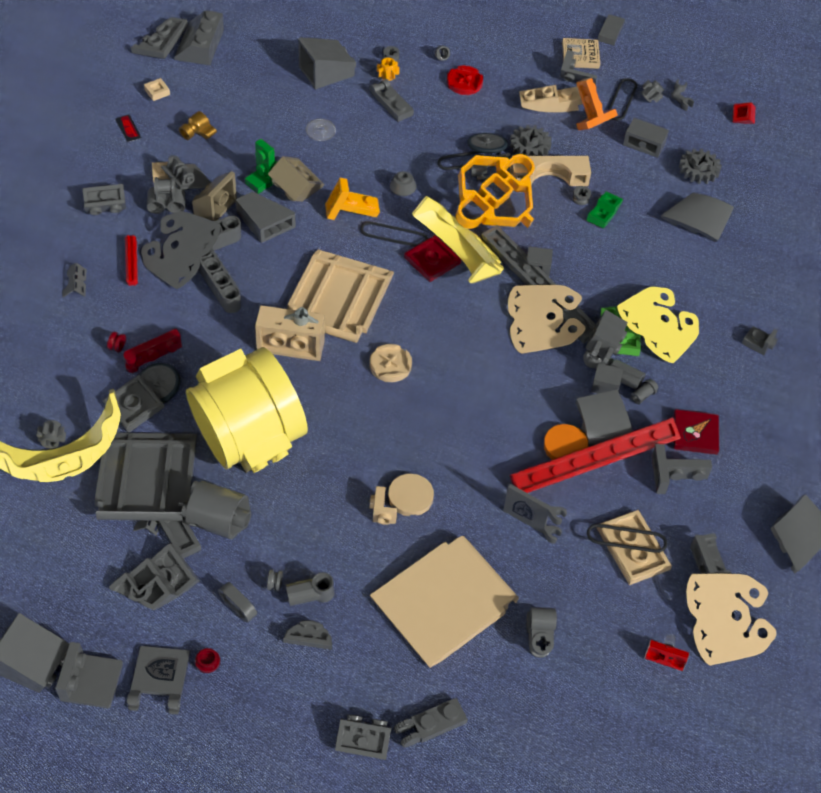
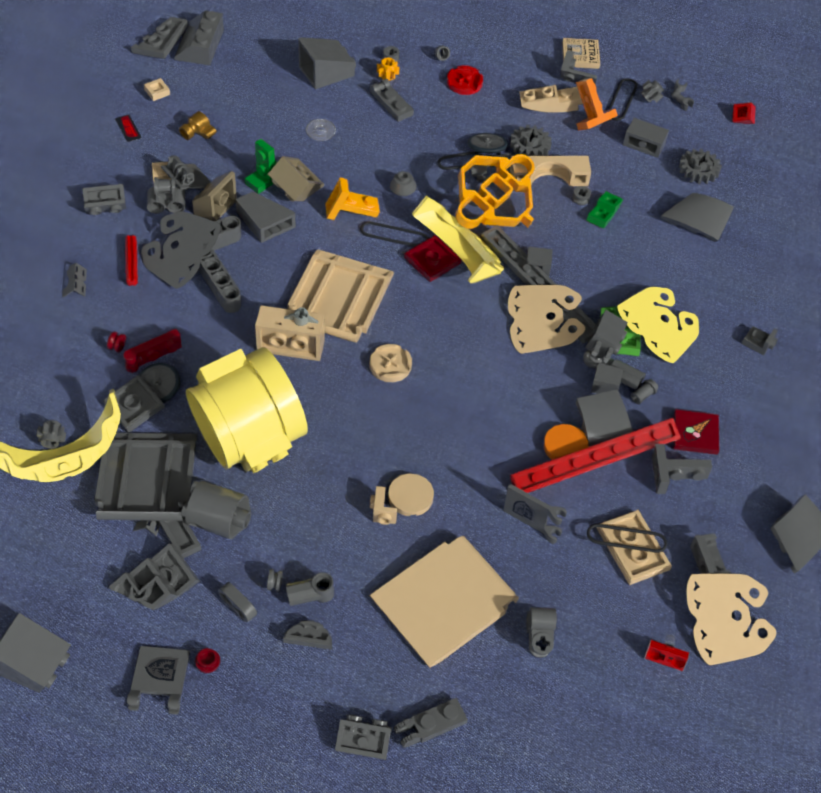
dark grey bracket [56,642,123,709] -> none
dark grey tile [598,14,625,46] -> none

